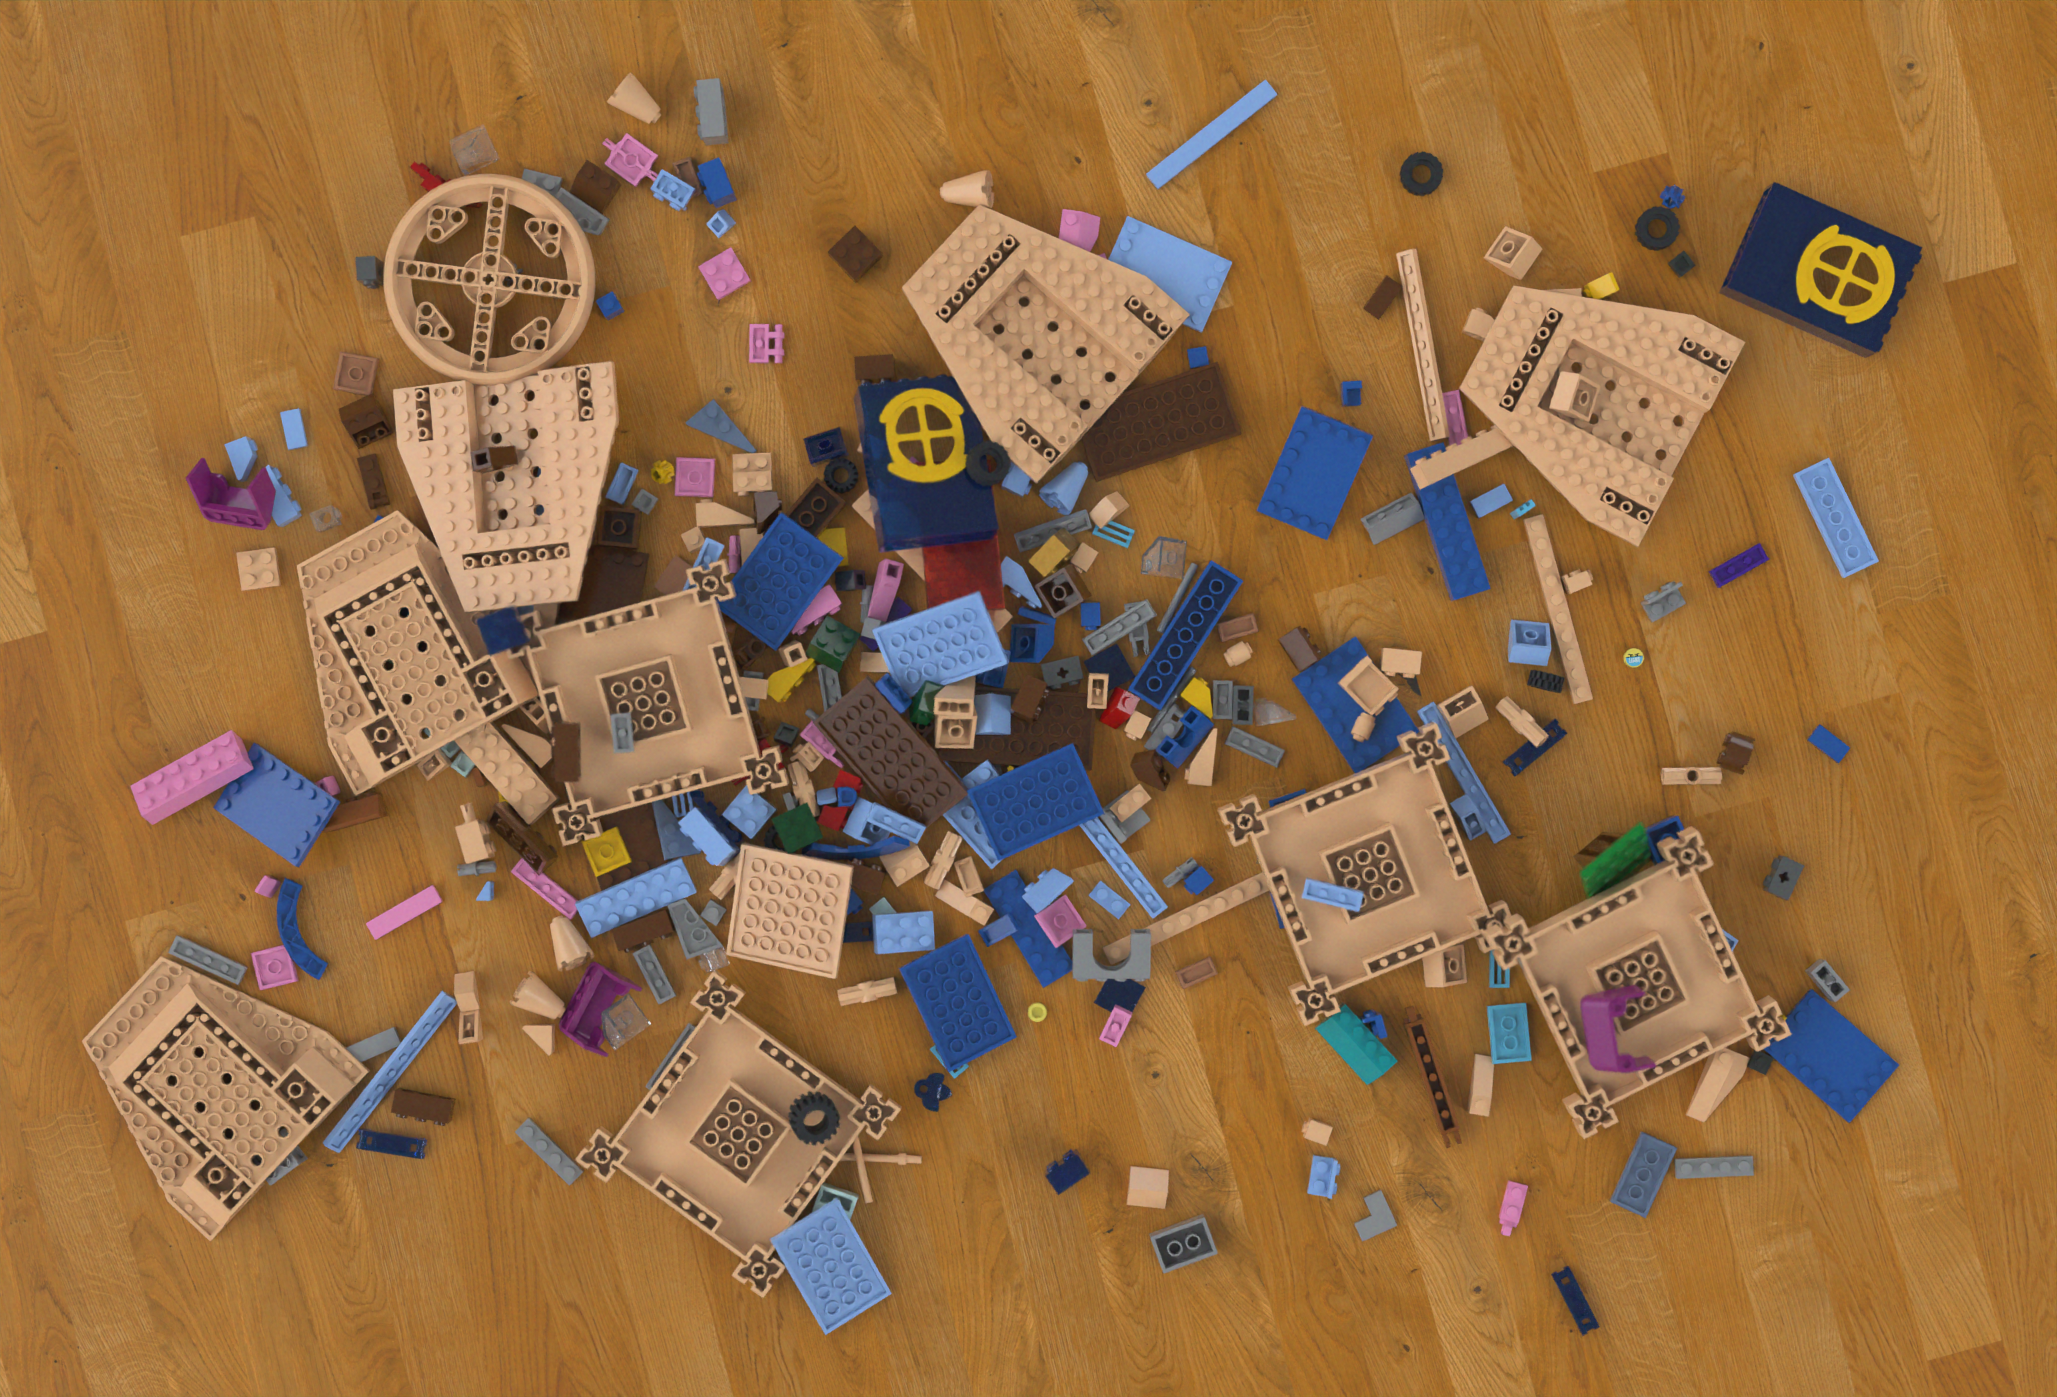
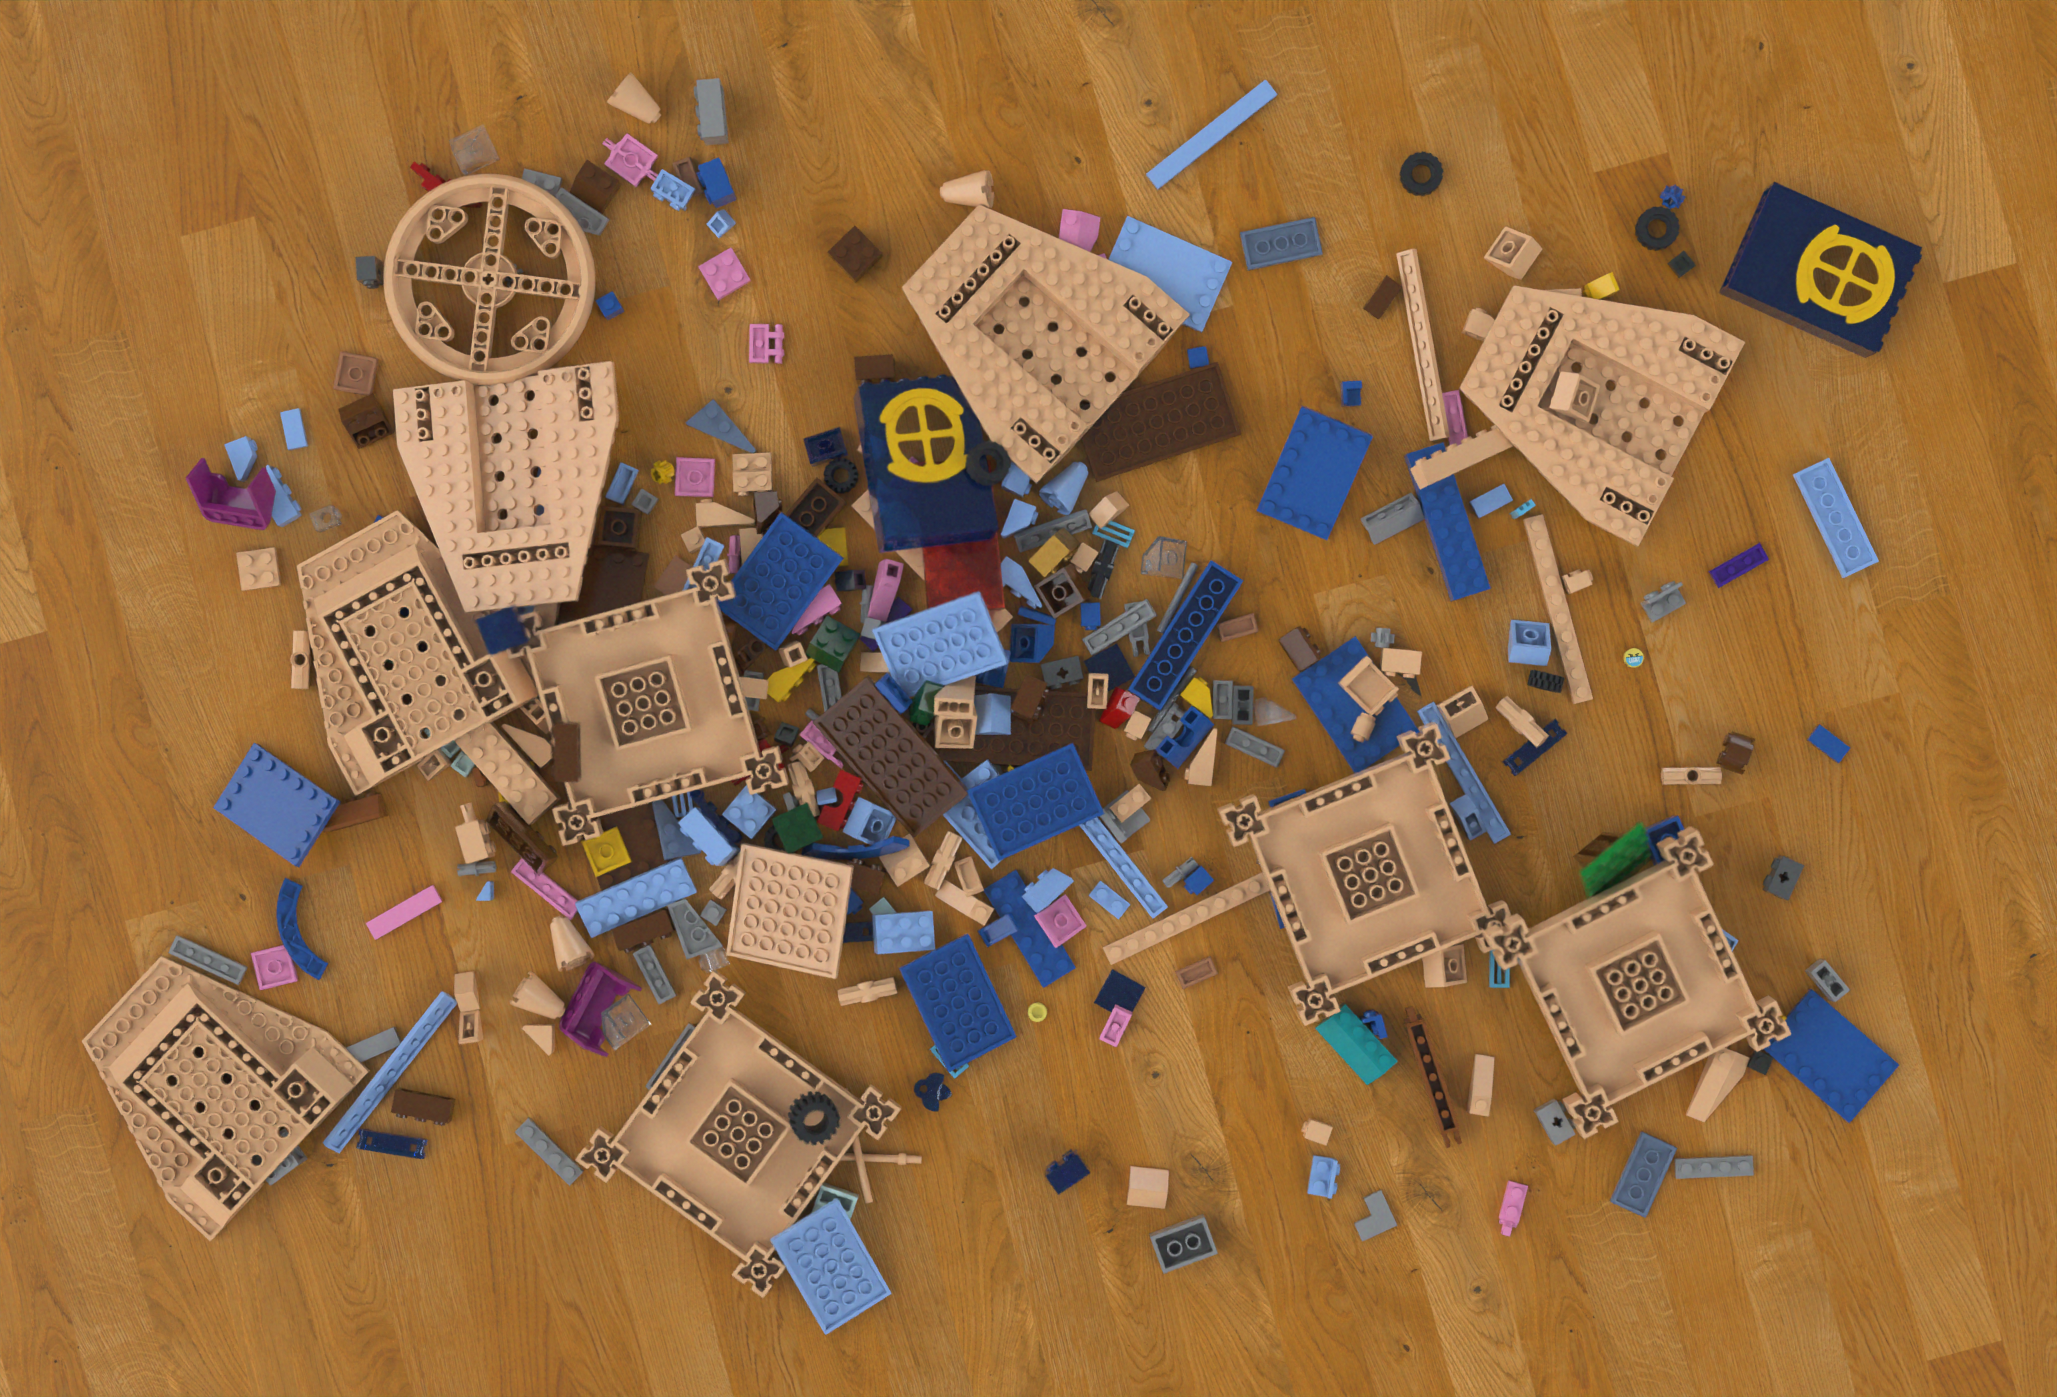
bright pink brick [130,730,254,825] -> none
bright pink slope [255,875,281,898] -> none
bright pink slope [315,775,341,796] -> none
reddish brown plate [357,453,390,510] -> none
reddish brown slope [470,446,518,473] -> none
light grey plate [610,712,635,753] -> none
blue tile [838,787,858,807] -> none
light blue plate [865,802,926,844] -> none
light grey arch [1072,929,1151,982] -> none
light nougat brick [1223,641,1253,667] -> none
light blue plate [1302,878,1364,912] -> none
medium azure plate [1487,1003,1532,1064] -> none
clear blue plate [1551,1265,1600,1336] -> none
magenta windscreen [1580,985,1656,1073] -> none
none -> light nougat piece [290,631,312,689]
none -> light blue slope [1001,499,1038,539]
none -> black piece [1088,539,1120,599]
none -> sand blue tile [1240,217,1323,271]
none -> light grey gear [1371,628,1395,648]
none -> light grey brick [1534,1099,1576,1146]

